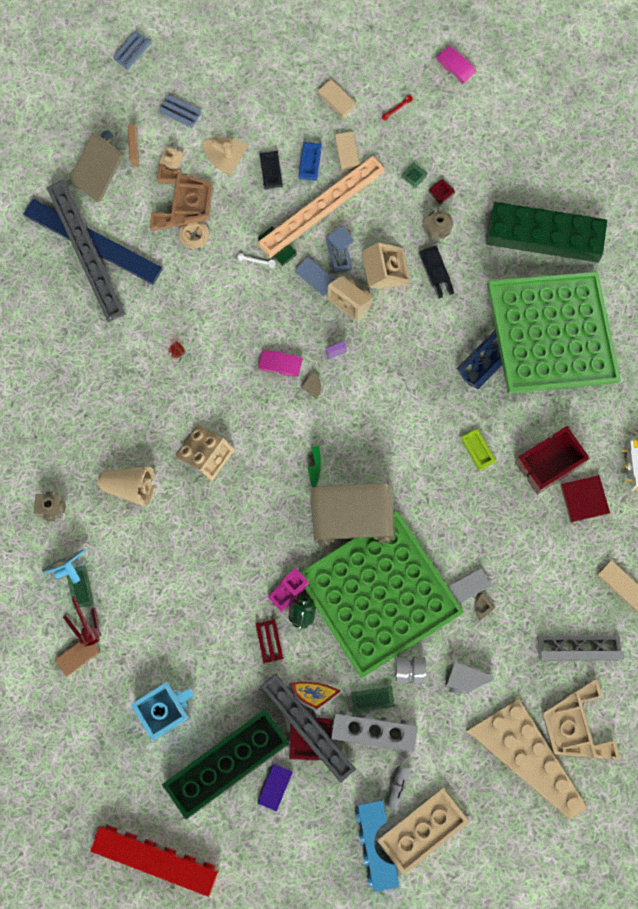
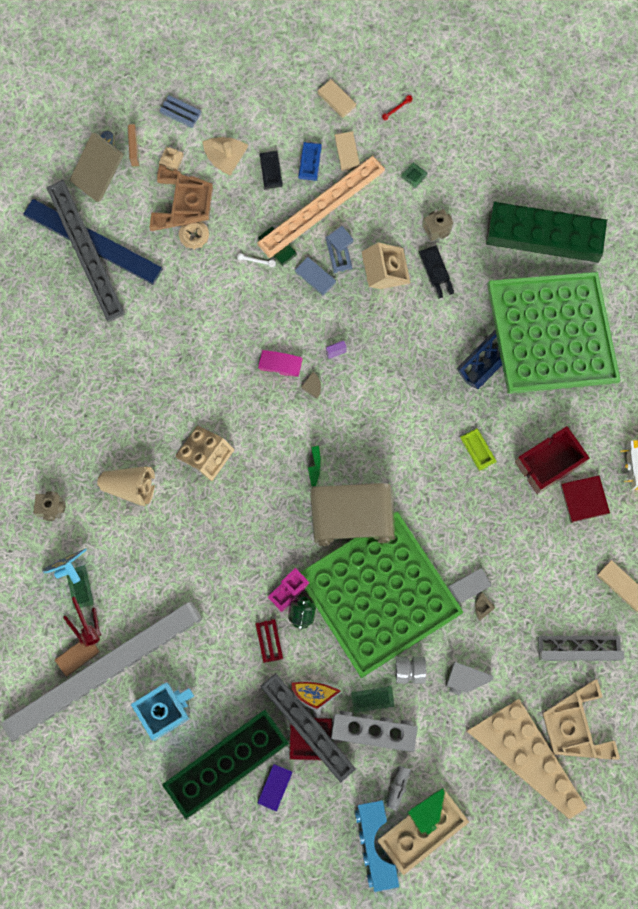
red brick [90,824,219,897] -> none
sand blue tile [113,31,151,69] -> none
clear red hinge [168,341,185,359] -> none
tan slope [328,276,372,322] -> none
dark red tile [428,178,455,205] -> none
dark pink slope [435,46,477,84] -> none
none -> light grey beam [1,601,203,742]
none -> green slope [406,788,445,835]

